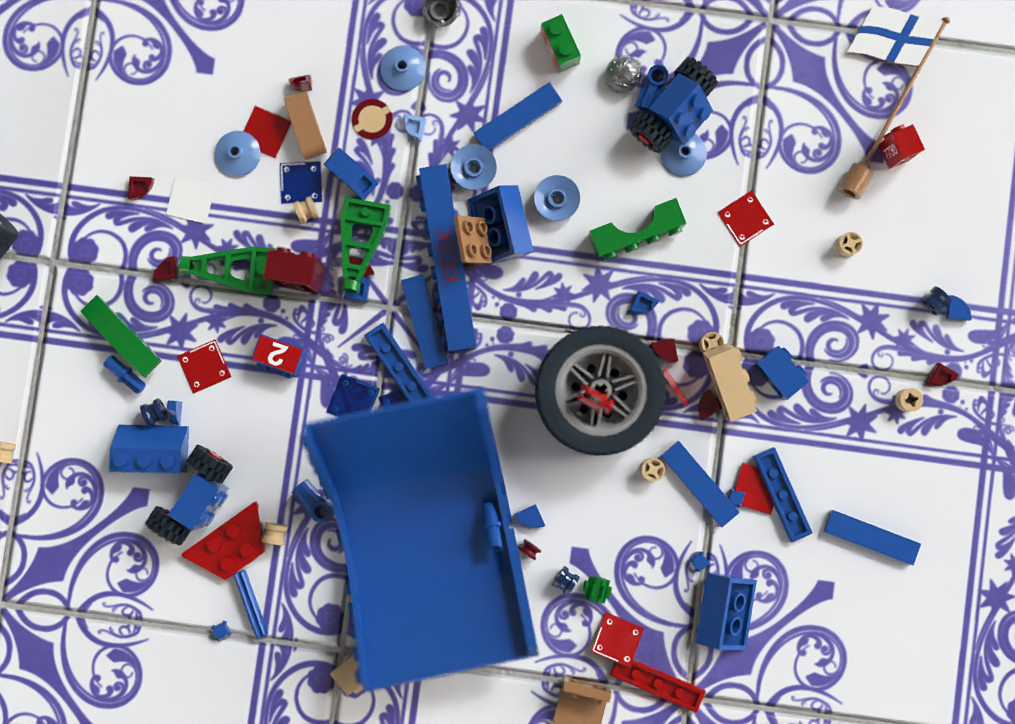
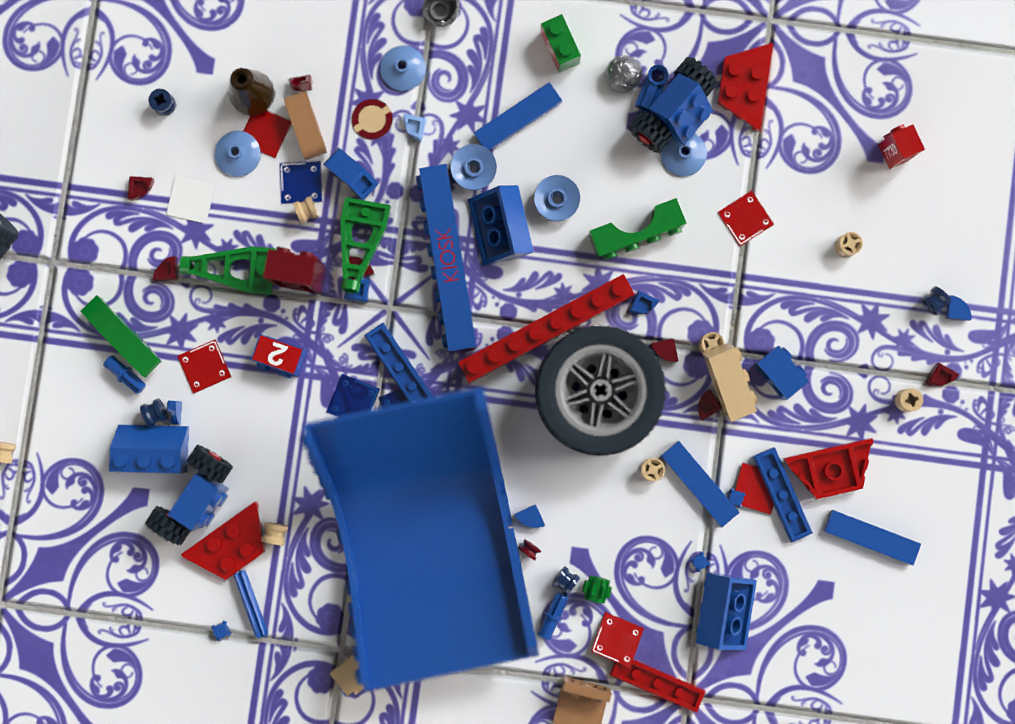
blue piece [291,479,335,523] -> none
blue tile [401,274,448,369] -> none
medium nougat bracket [454,216,492,269] -> none
blue pin [482,502,503,552] -> none
red arm [576,384,615,414] -> none
red sticker [662,367,689,407] -> none
flag [839,7,950,199] -> none
none -> dark blue wheel [148,88,176,116]
none -> dark brown cone [228,68,276,117]
none -> red brick [458,274,635,384]
none -> blue axle [537,592,568,640]
none -> red wing [717,43,774,132]
none -> red wing [783,438,874,499]

